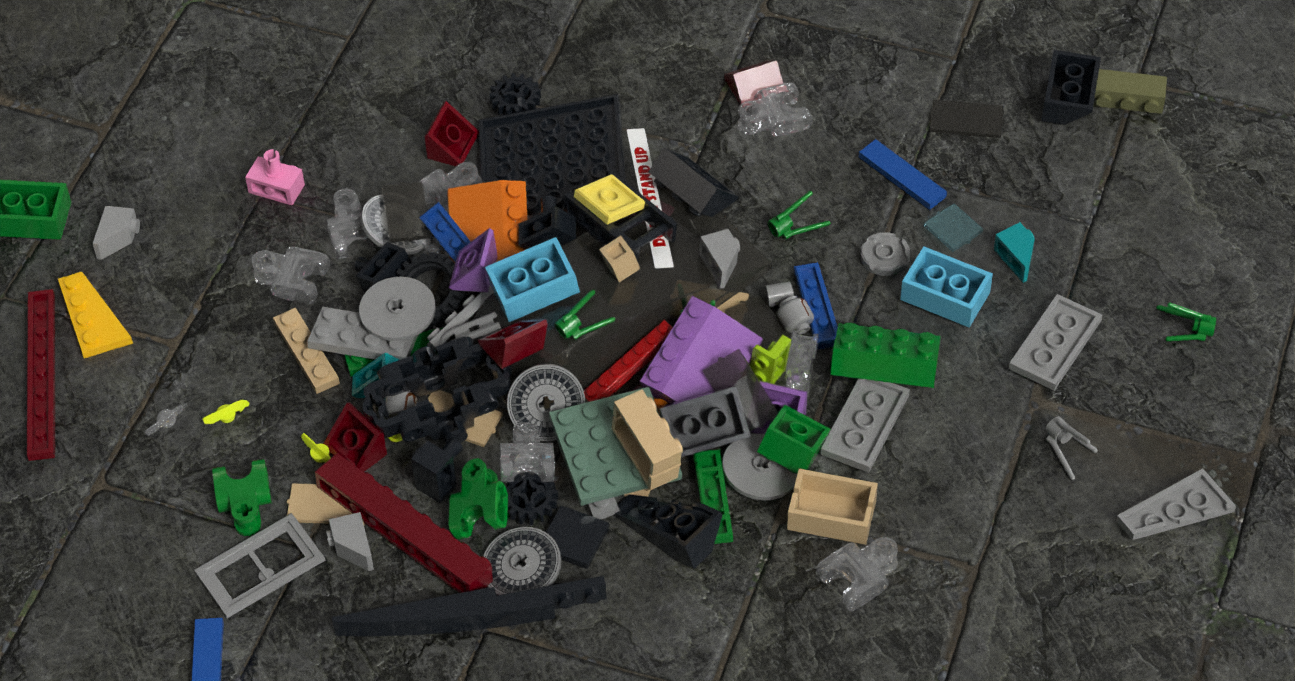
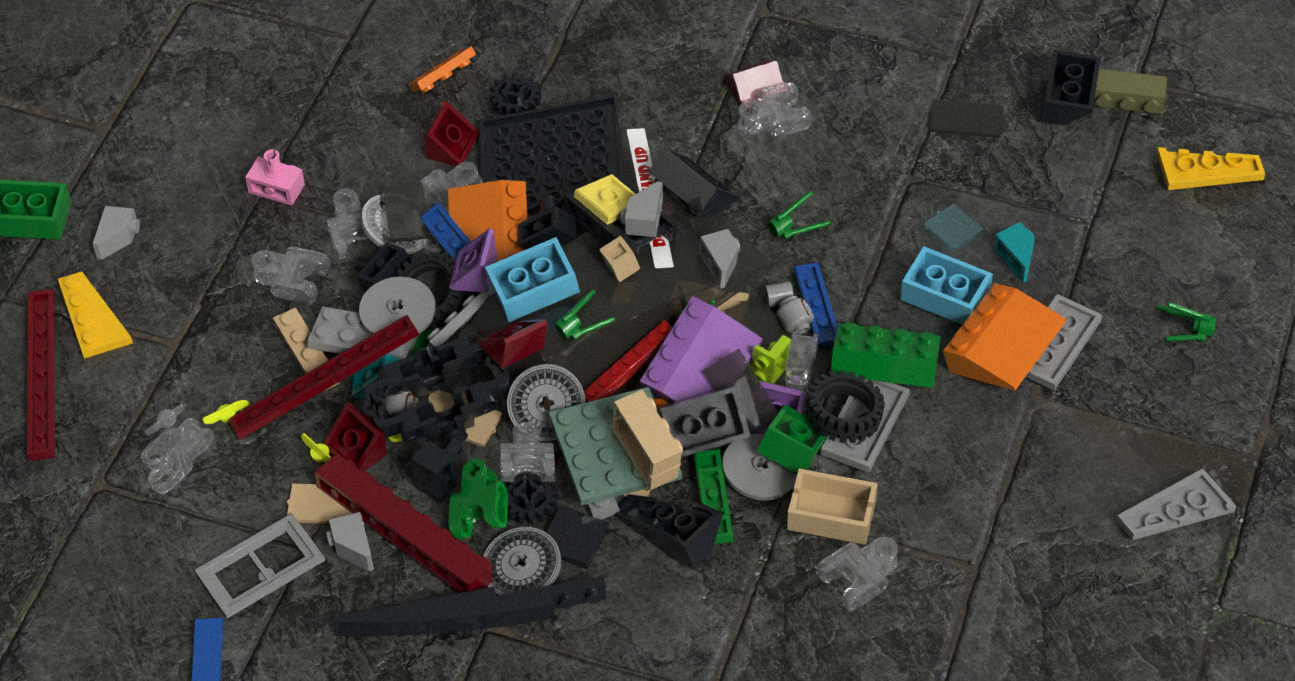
green piece [212,459,272,536] -> none
light grey piece [439,312,501,345] -> none
blue tile [859,139,947,210] -> none
light grey tile [861,232,910,276] -> none
light grey plant [1045,416,1098,480] -> none
none -> clear piece [141,417,214,494]
none -> dark red tile [228,315,420,440]
none -> orange plate [408,46,476,93]
none -> light grey slope [621,181,663,237]
none -> black tyre [805,371,885,443]
none -> orange slope [943,283,1066,390]
none -> yellow wing [1156,147,1265,190]

